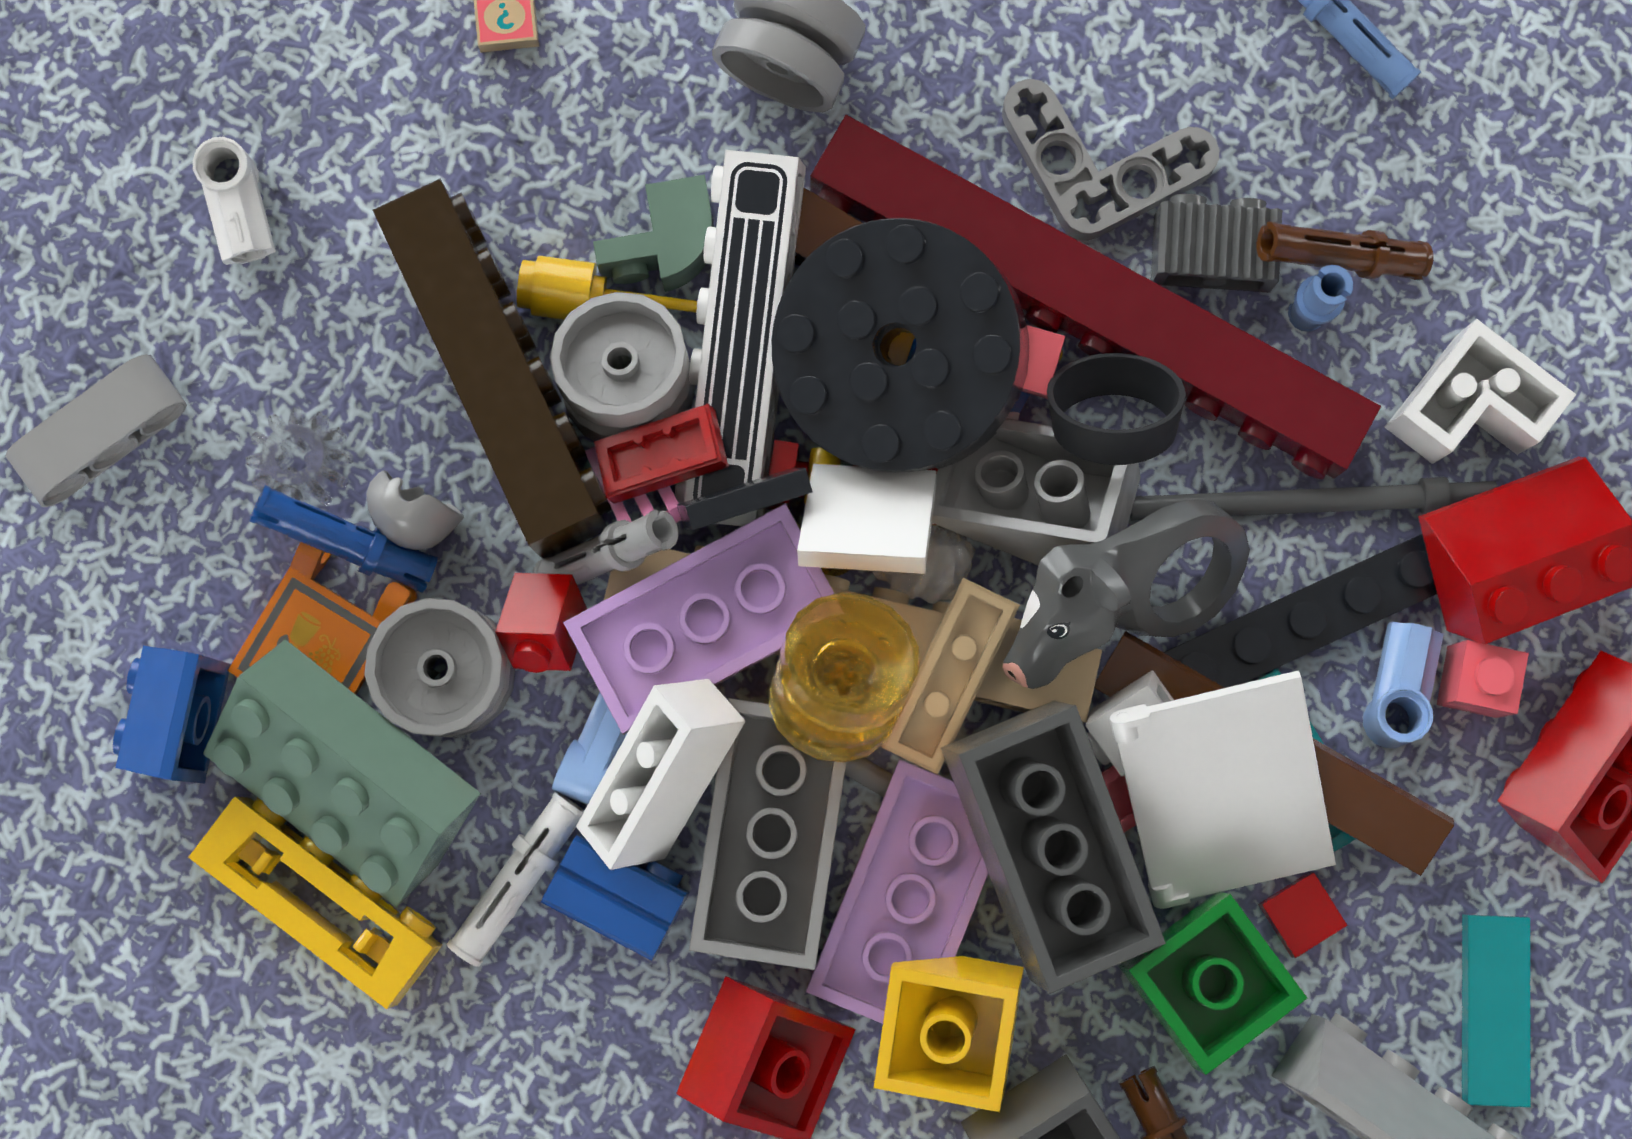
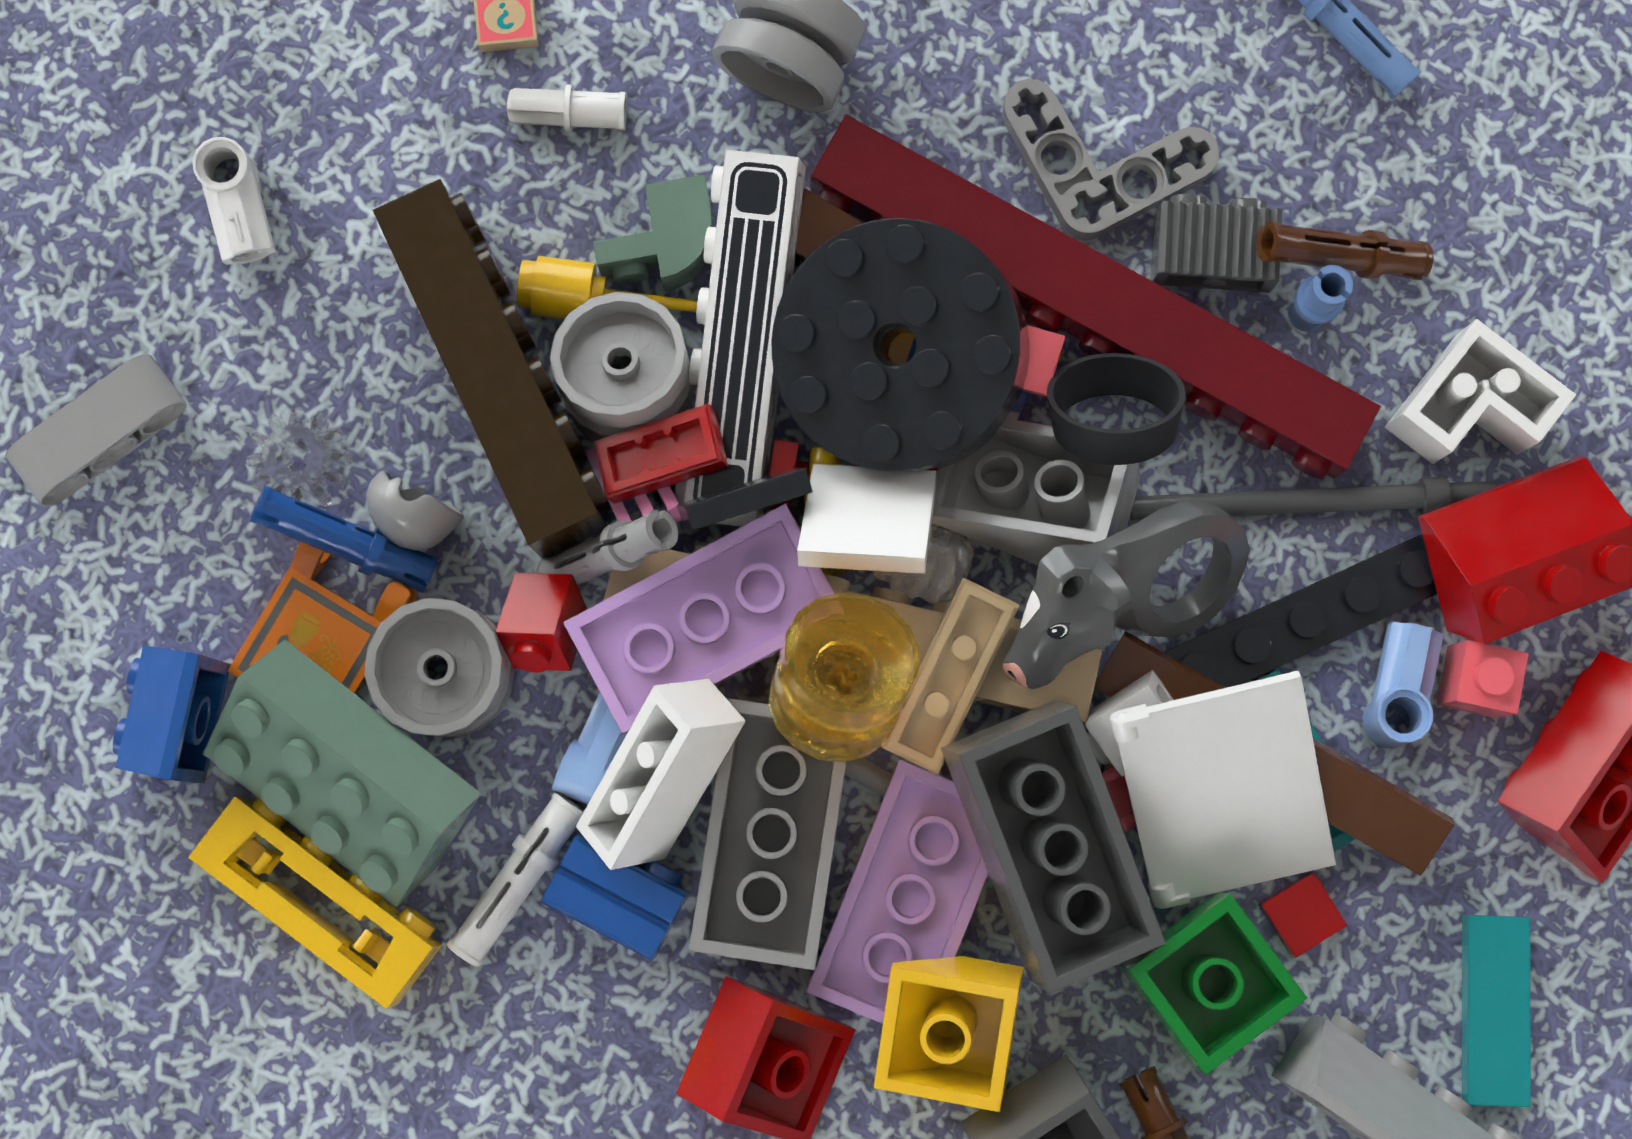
none -> white axle [507,84,627,133]

